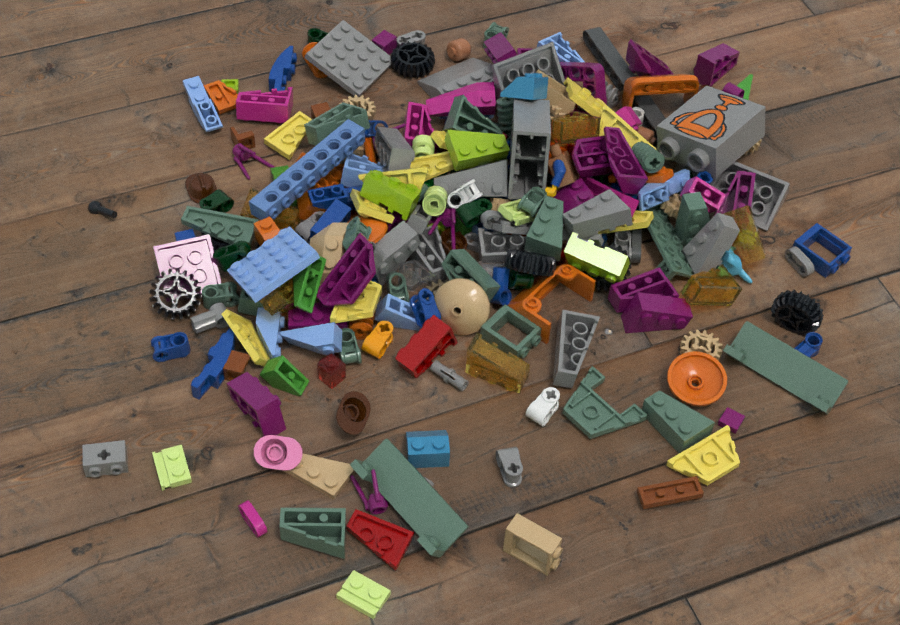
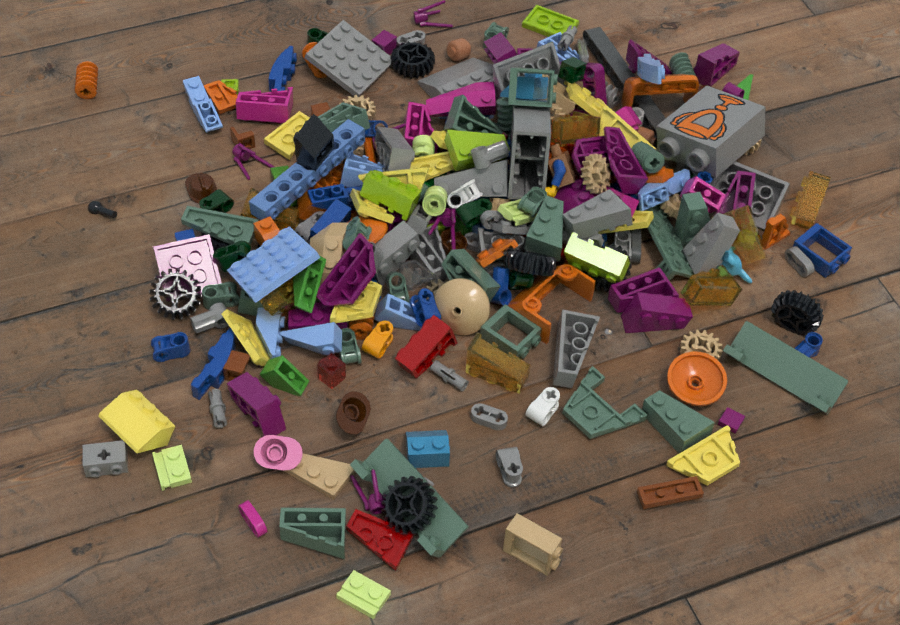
none -> orange piece [75,61,98,99]
none -> light yellow slope [98,390,175,453]
none -> light grey pin [208,389,227,428]
none -> black slope [293,114,335,171]
none -> black gear [381,476,438,534]
none -> magenta plant [413,0,453,28]
none -> light grey piece [471,140,509,169]
none -> light grey beam [471,403,508,430]
none -> orange wing [476,238,519,268]
none -> sand green window [508,67,558,108]
none -> lime tile [522,5,579,37]
none -> light grey pin [557,25,577,51]
none -> dark green brick [558,57,587,84]
none -> light grey axle [577,39,589,63]
none -> tan gear [580,154,611,194]
none -> light blue slope [637,54,665,84]
none -> sand green piece [669,52,696,76]
none -> orange wing [760,214,790,250]
none -> clear yellow wedge [789,171,831,230]

